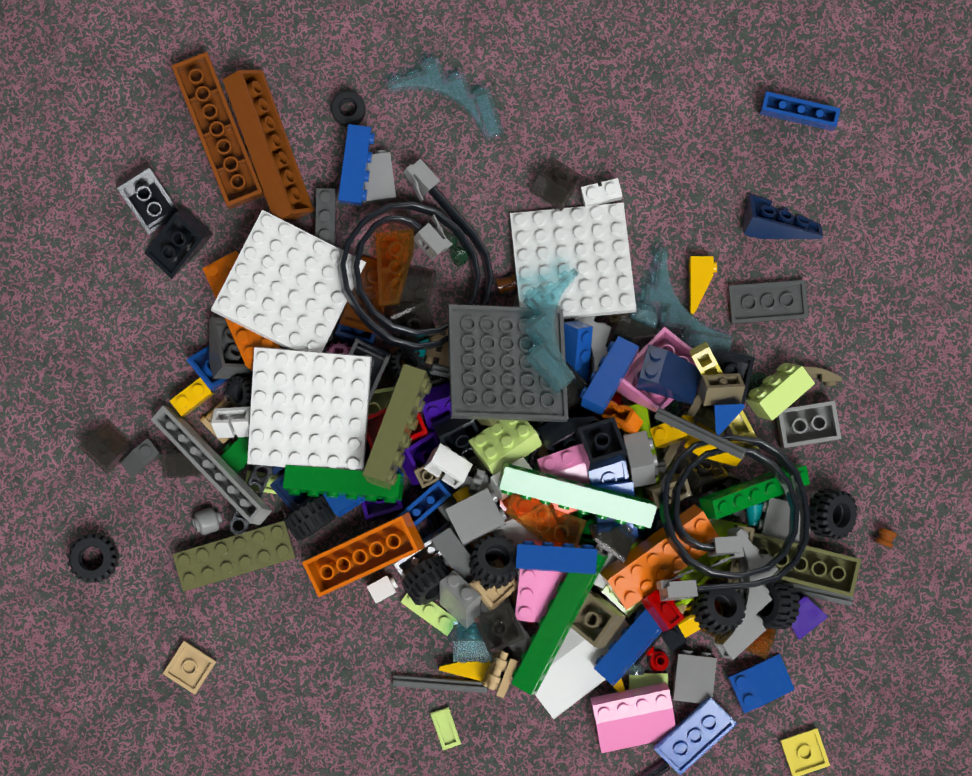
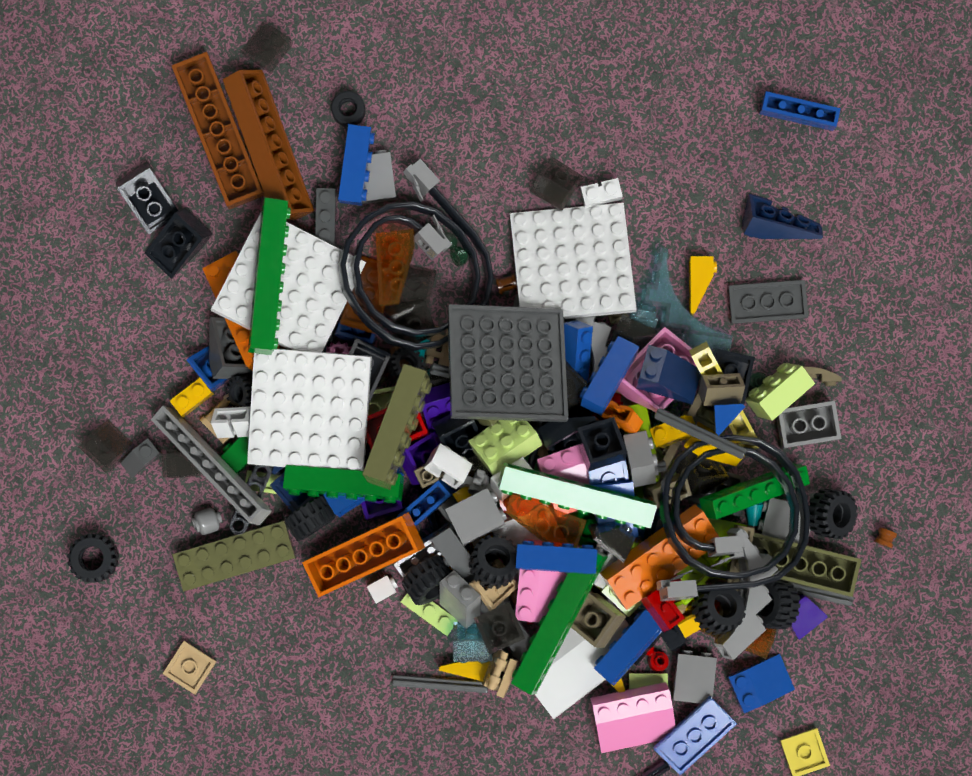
clear light blue arch [387,57,504,140] -> none
yellowish green tile [430,707,461,750] -> none
clear light blue arch [523,268,579,394] -> none
clear light blue tile [626,664,645,676] -> none
none -> clear smoke slope [240,22,293,74]
none -> green brick [248,198,291,355]

